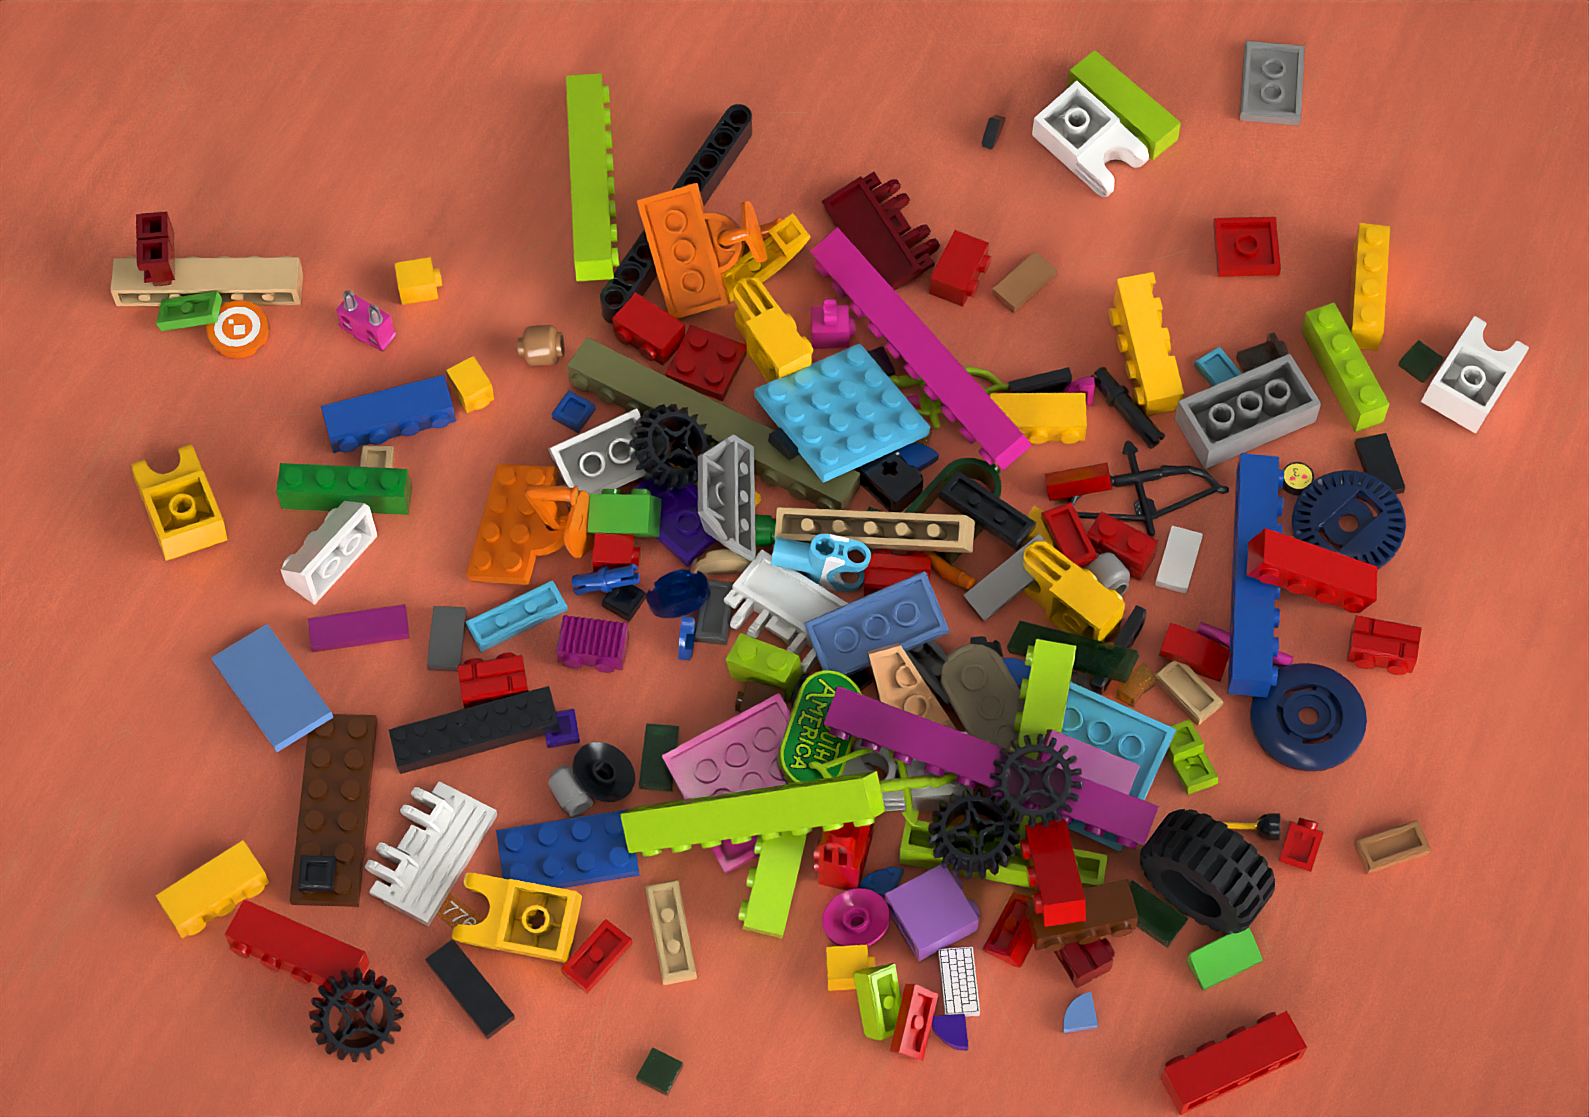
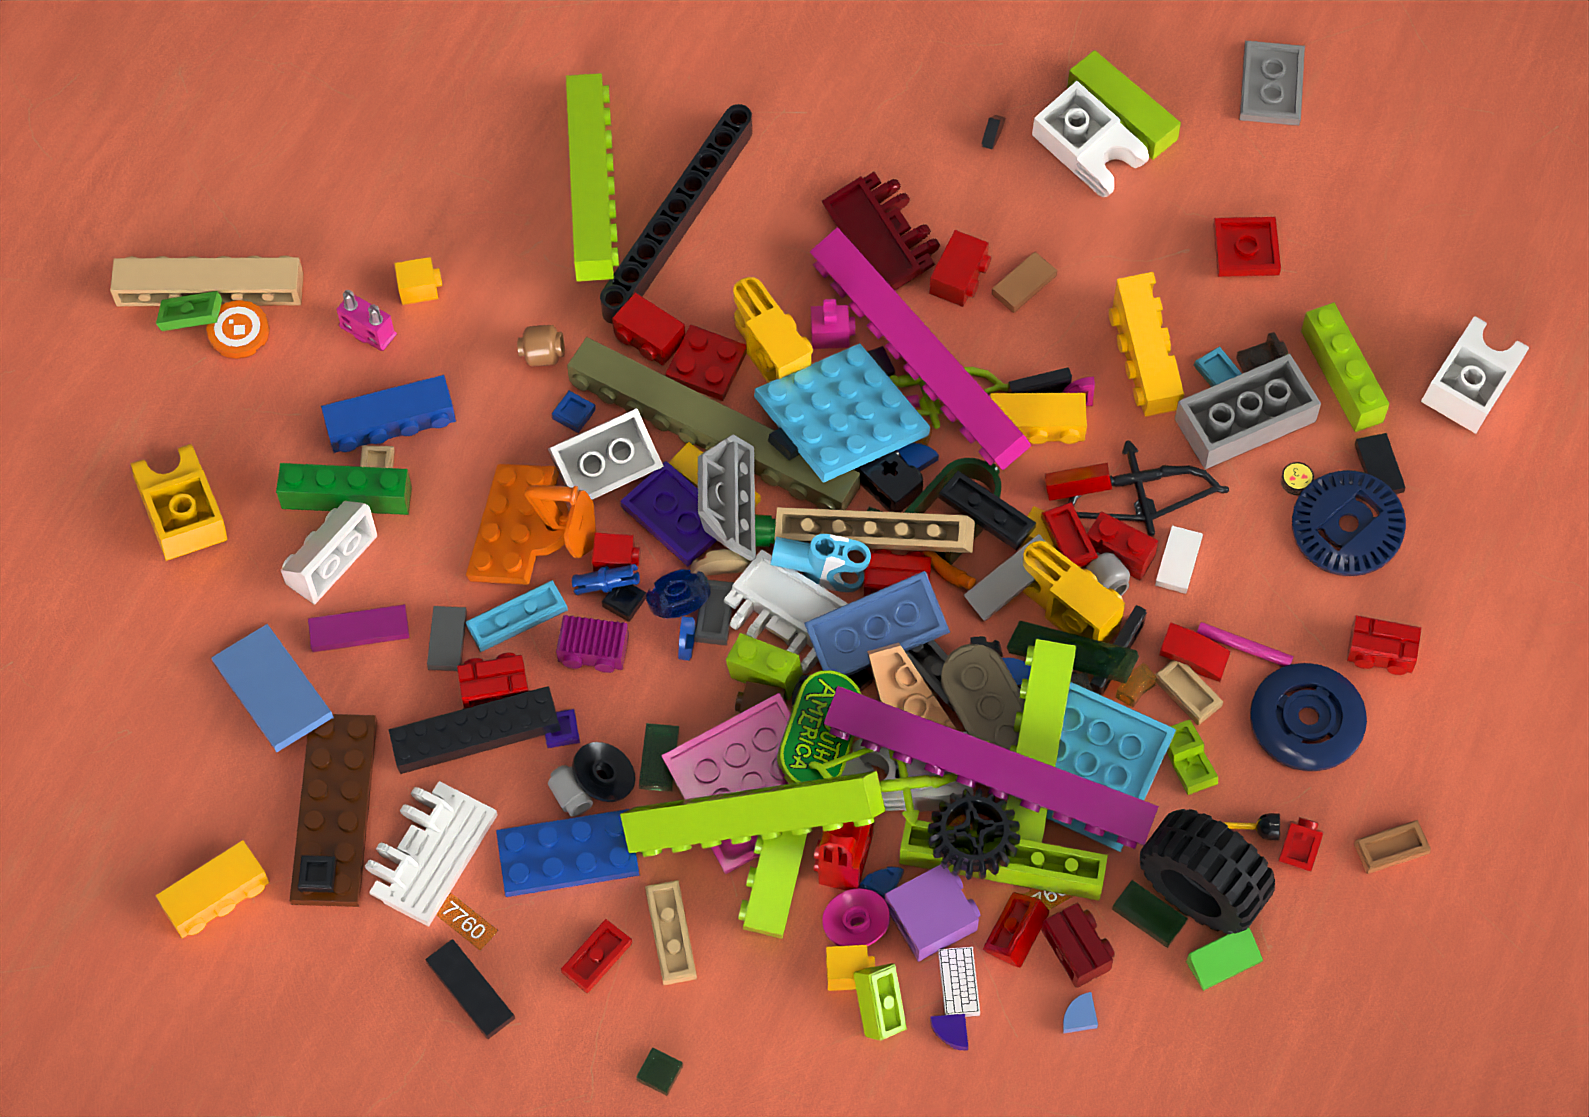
dark red hips [136,211,175,286] -> none
red brick [224,899,369,999] -> none
black gear [308,967,404,1062] -> none
yellow brick [446,356,494,413] -> none
yellow brick [451,872,582,963] -> none
bright green brick [587,489,662,537] -> none
black gear [628,404,713,490] -> none
orange plate [636,183,783,319] -> none
yellow slope [710,213,811,310] -> none
plate [890,983,939,1061] -> none
black gear [990,734,1083,828] -> none
red brick [1020,819,1086,927] -> none
reddish brown brick [1025,879,1139,952] -> none
magenta tile [1036,729,1140,795] -> none
black pin [1091,367,1165,449] -> none
red brick [1160,1011,1307,1115] -> none
blue brick [1227,453,1284,698] -> none
red brick [1247,528,1378,614] -> none
yellow brick [1348,223,1390,351] -> none
clear green tile [1398,340,1443,383] -> none

